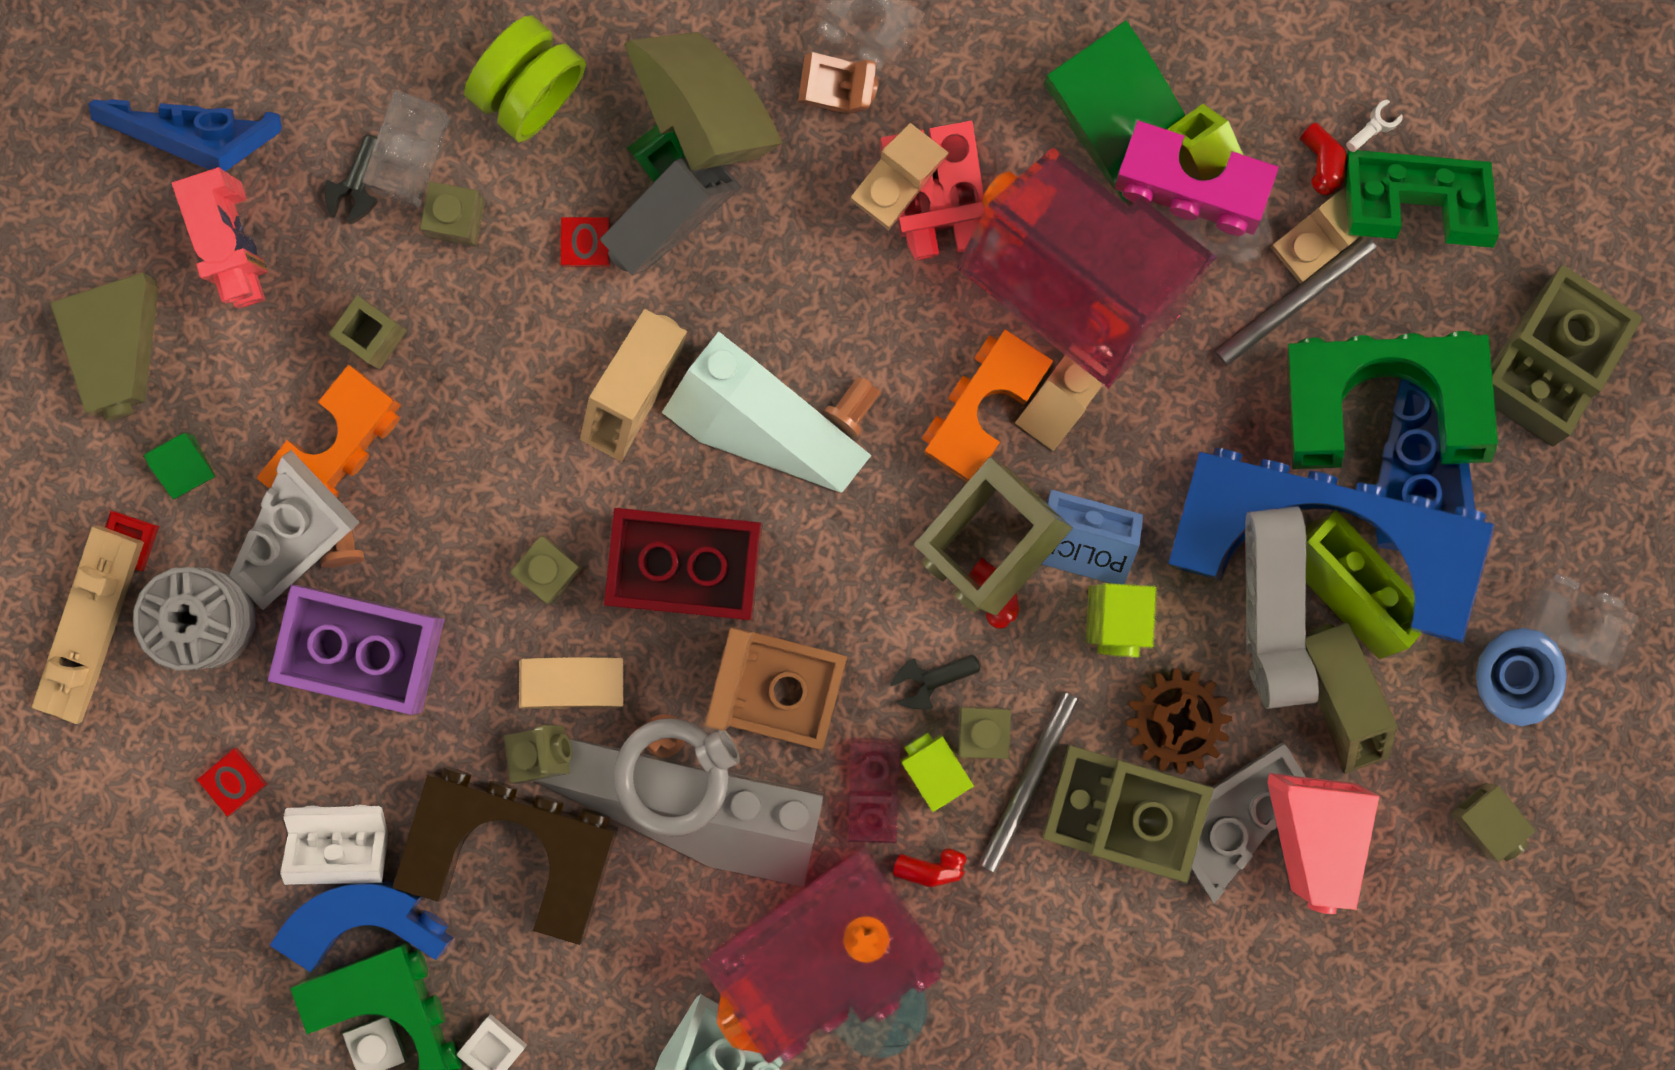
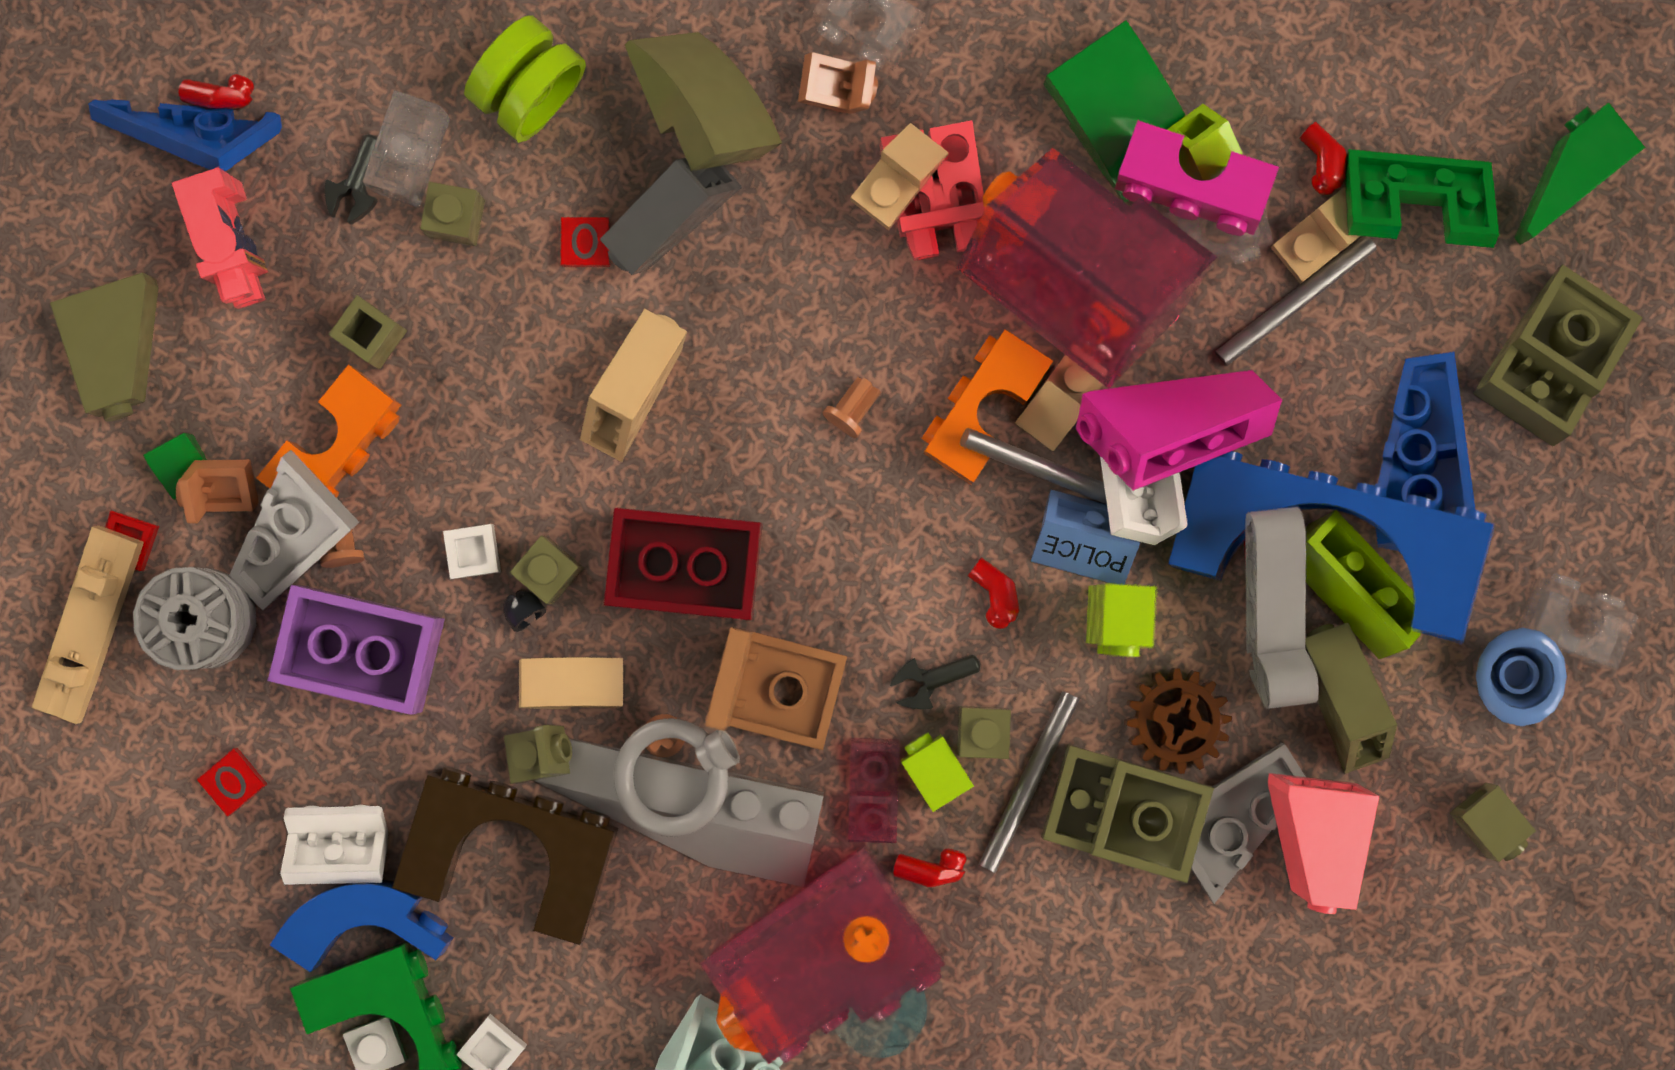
green slope [626,125,686,183] -> none
light aqua wedge [662,331,871,493] -> none
olive window [914,457,1073,615] -> none
green arch [1287,331,1498,470] -> none
white hand [1346,100,1403,152] -> none
none -> nougat bracket [176,459,259,524]
none -> red arm [178,74,254,109]
none -> white plate [443,524,501,579]
none -> black hinge [503,590,546,632]
none -> flat silver bar [960,428,1107,504]
none -> dark pink slope [1076,370,1282,491]
none -> white bracket [1100,456,1187,545]
none -> green slope [1514,103,1646,245]

